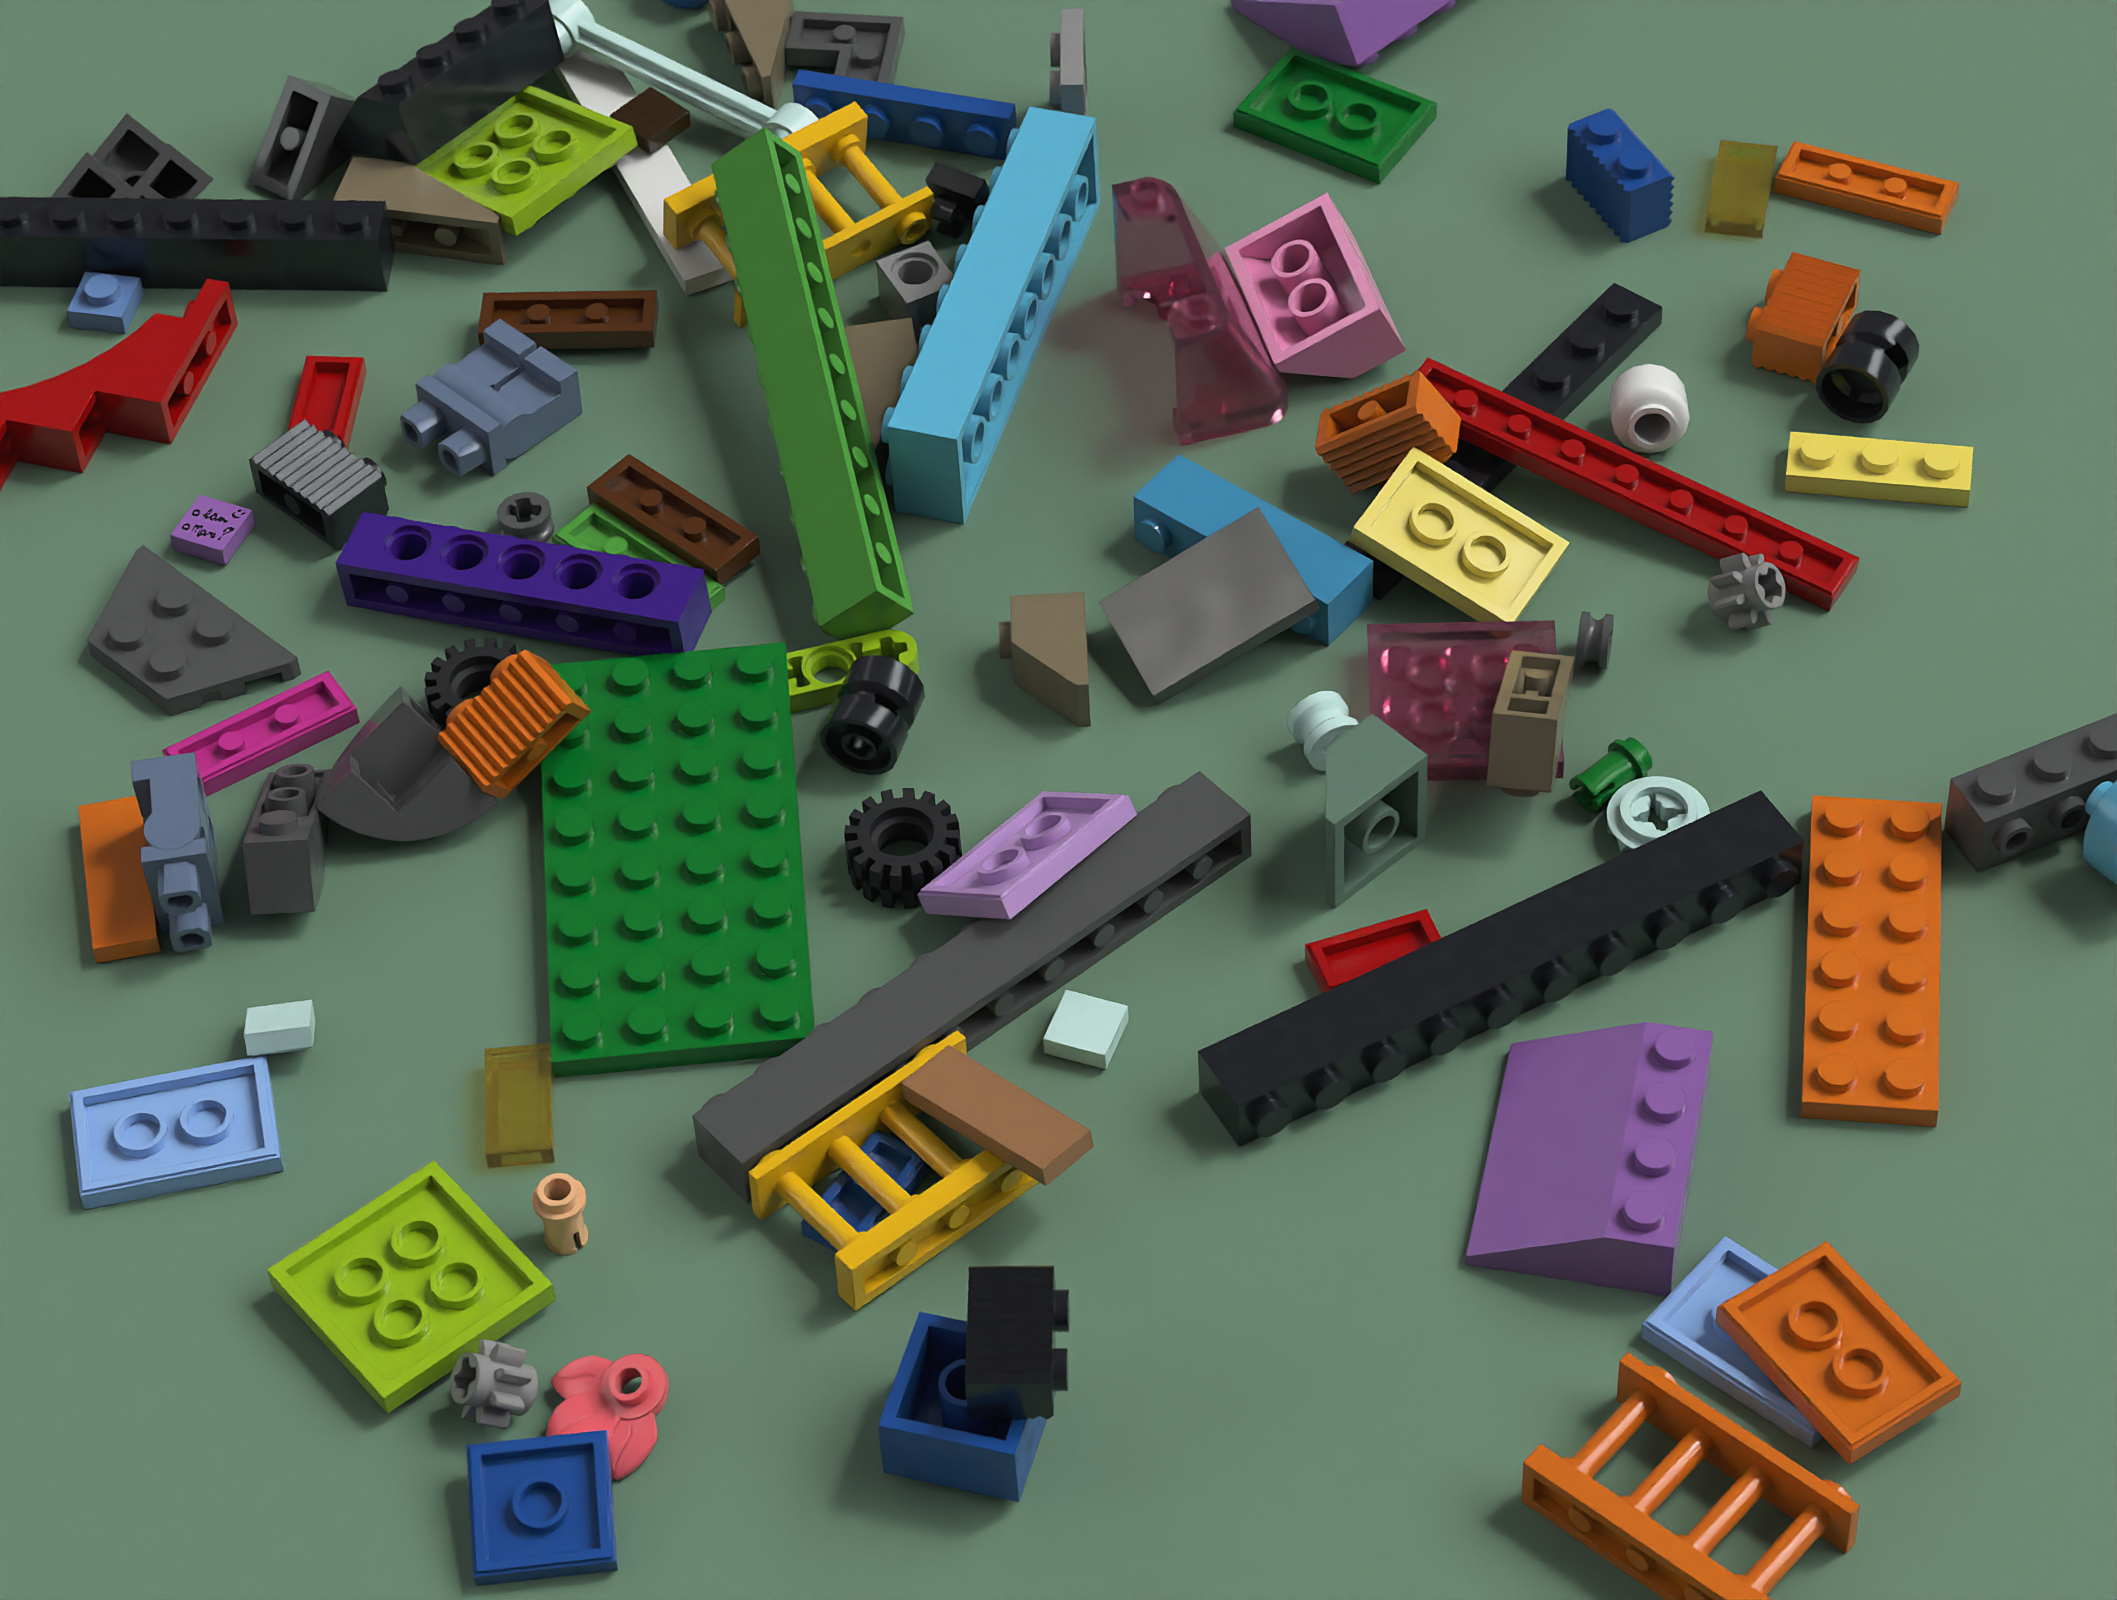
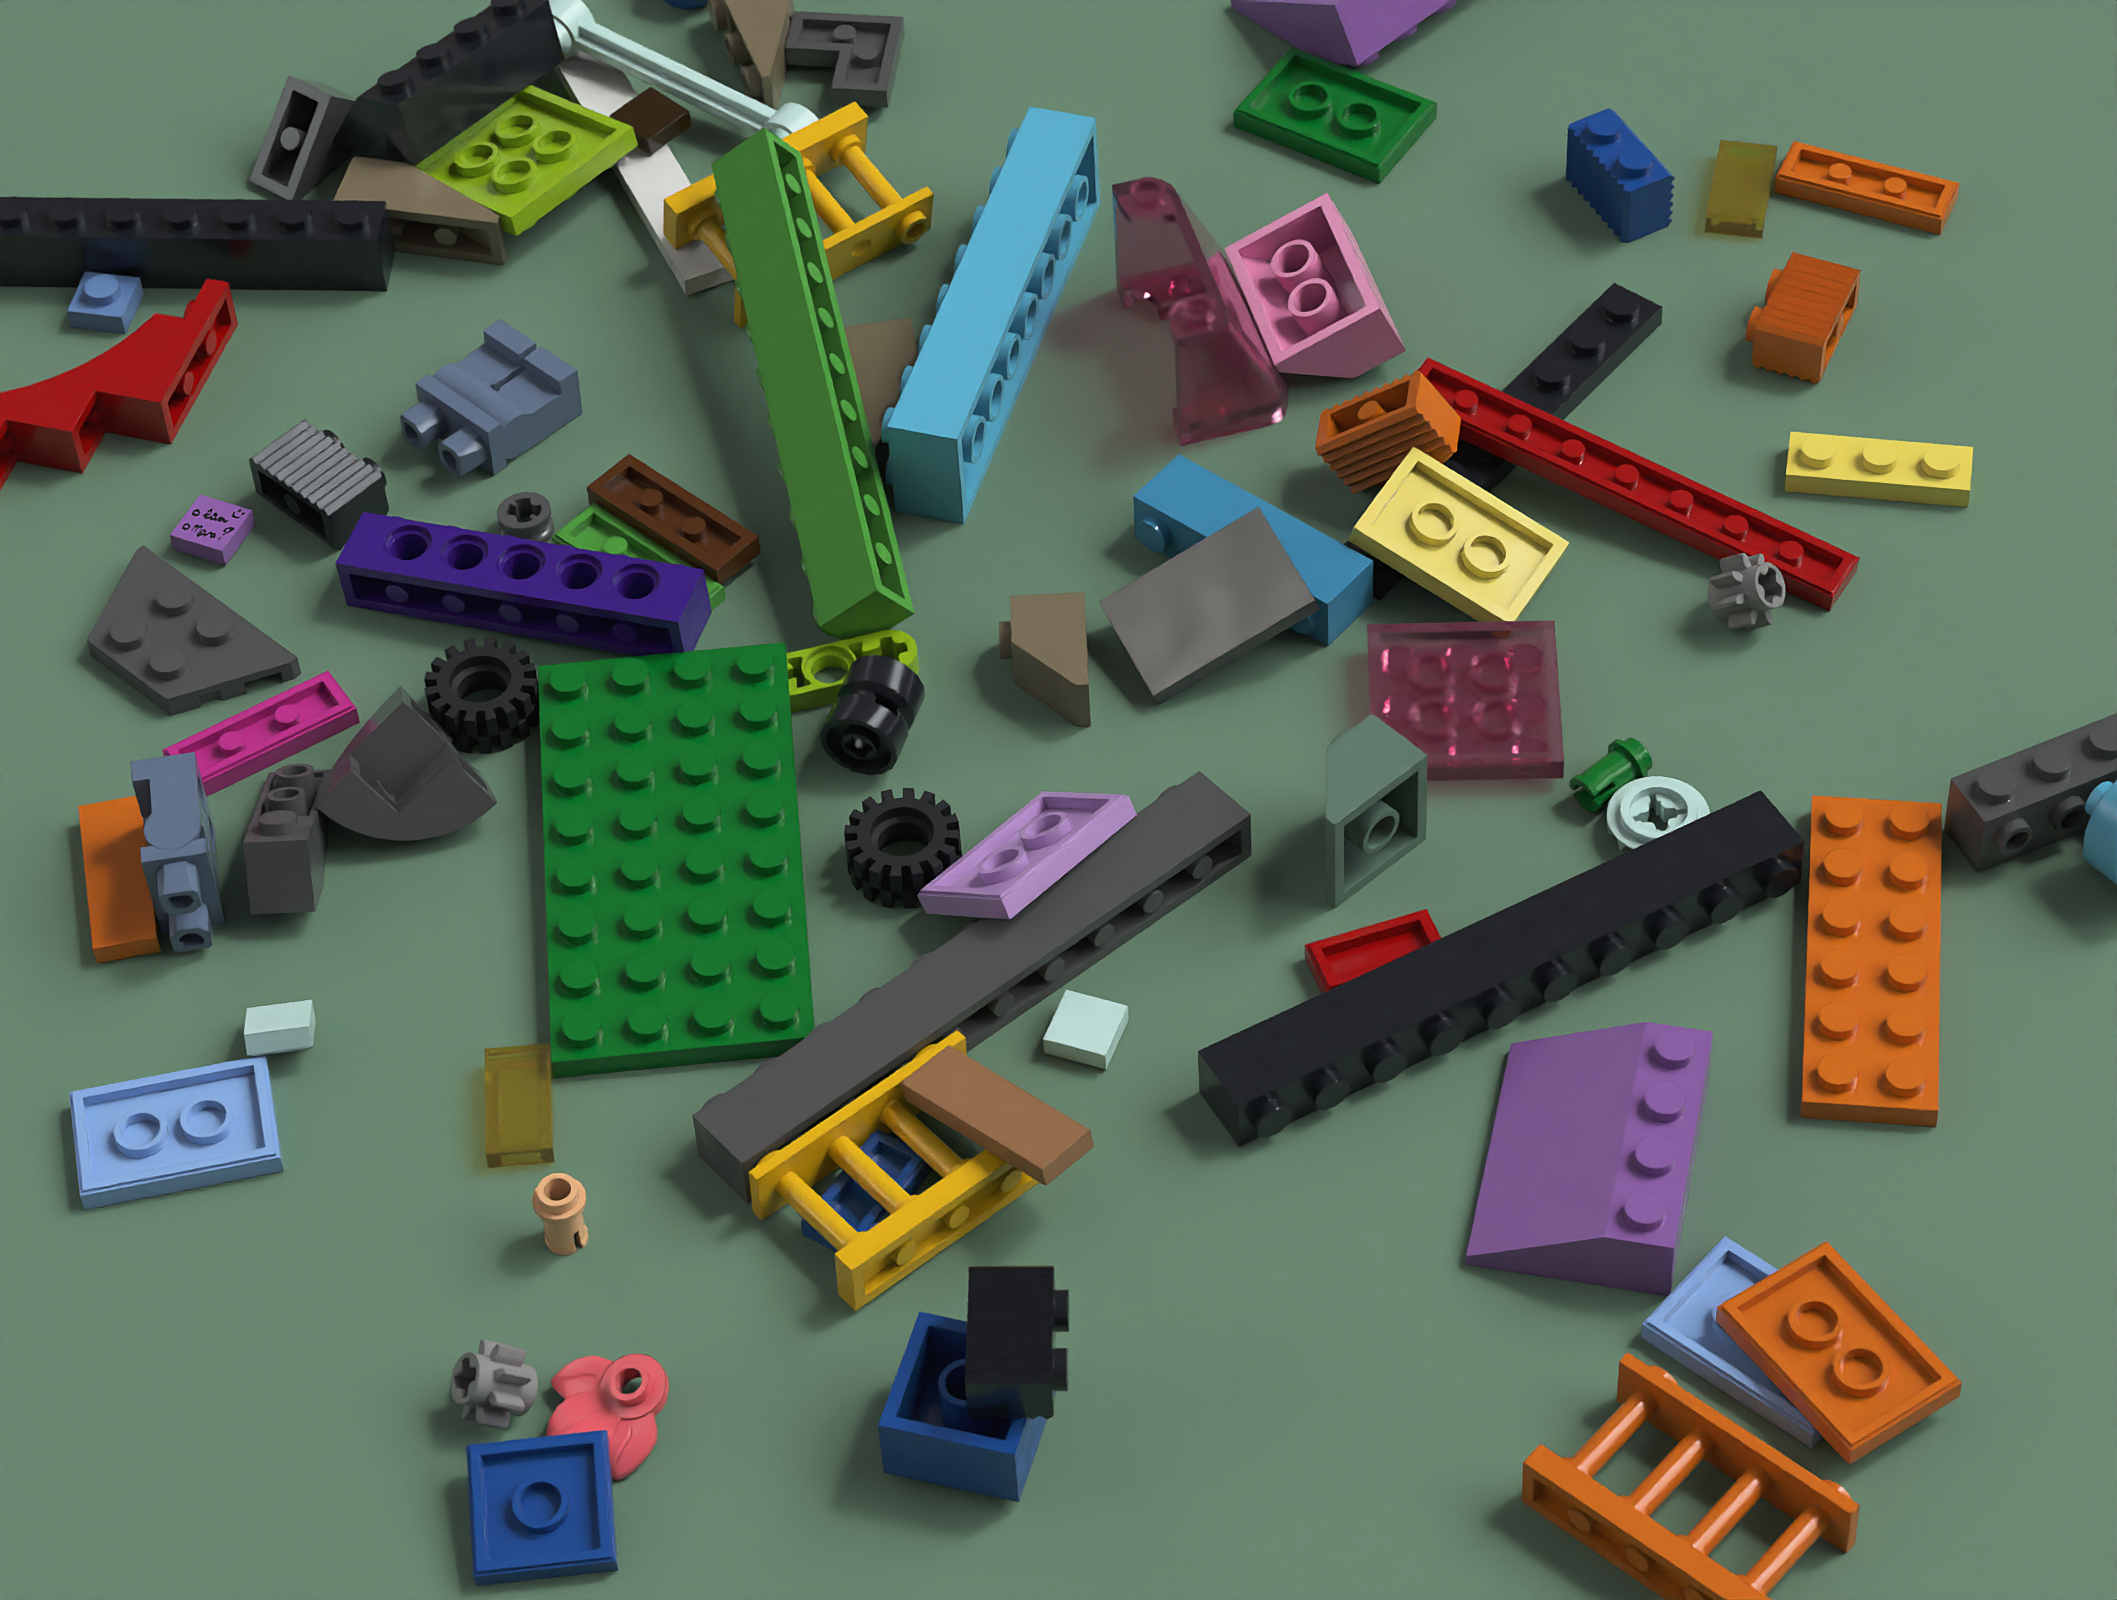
dark grey brick [51,113,214,199] -> none
lime plate [267,1160,556,1413] -> none
red tile [287,356,367,450] -> none
orange brick [437,650,591,800] -> none
reddish brown plate [478,290,659,349] -> none
blue plate [792,69,1017,160] -> none
light grey brick [876,241,954,341] -> none
black tile [925,161,989,239] -> none
light grey plate [1049,8,1088,116] -> none
light aqua wheel [1287,691,1359,771] -> none
dark tan slope [1487,650,1574,797] -> none
dark grey bush [1576,611,1614,670] -> none
white head [1608,364,1690,454] -> none
black wheel [1816,310,1920,423] -> none

